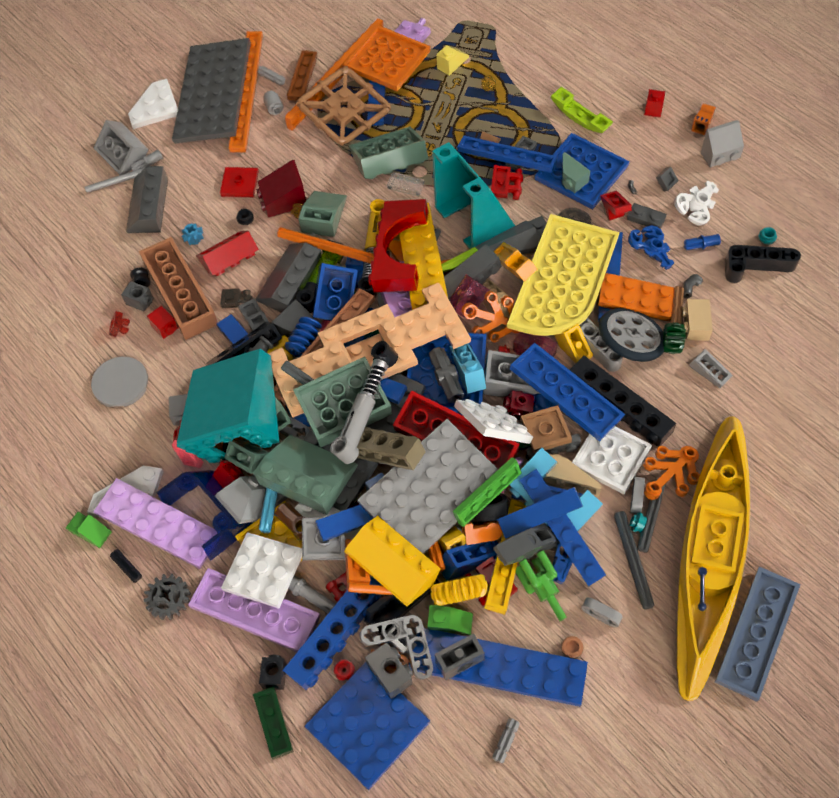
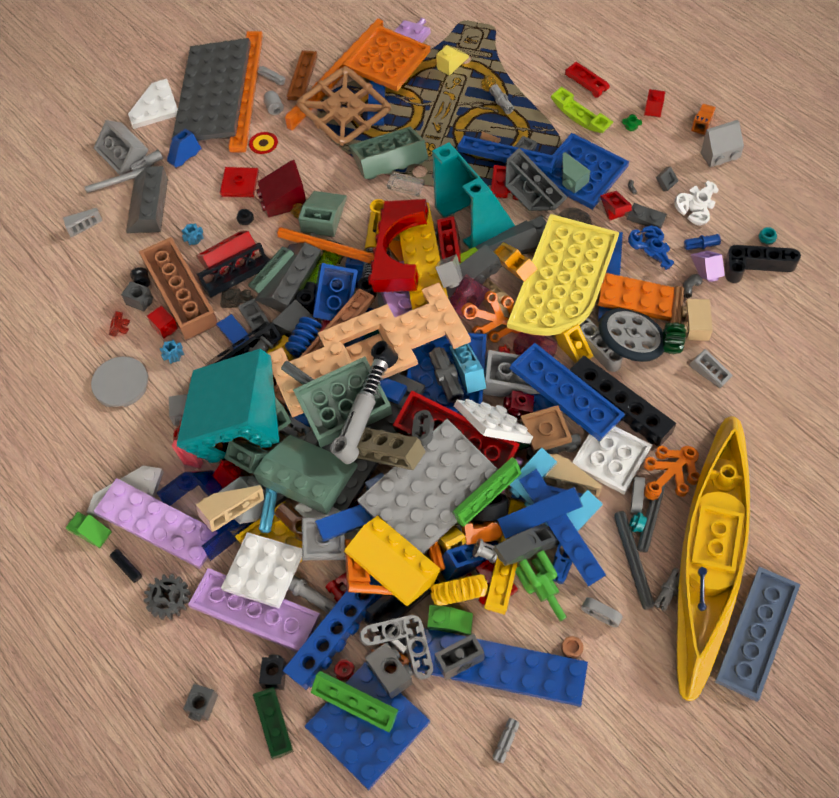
none -> light grey slope [63,208,102,237]
none -> dark azure gear [160,340,184,364]
none -> blue slope [167,128,202,168]
none -> dark grey brick [183,684,218,722]
none -> tan slope [196,485,264,532]
none -> black fence [197,242,271,298]
none -> sand green tile [248,247,294,293]
none -> sticker [249,132,278,154]
none -> bright green plate [311,671,399,732]
none -> dark grey beam [412,410,434,446]
none -> light grey slope [435,254,463,289]
none -> red slope [437,216,461,263]
none -> light grey bush [473,538,498,563]
none -> light grey pin [489,84,514,114]
none -> dark grey wedge [505,148,568,211]
none -> red plate [565,62,610,98]
none -> green plate [622,114,642,131]
none -> light grey pin [654,568,680,611]
none -> lavender slope [691,250,725,282]

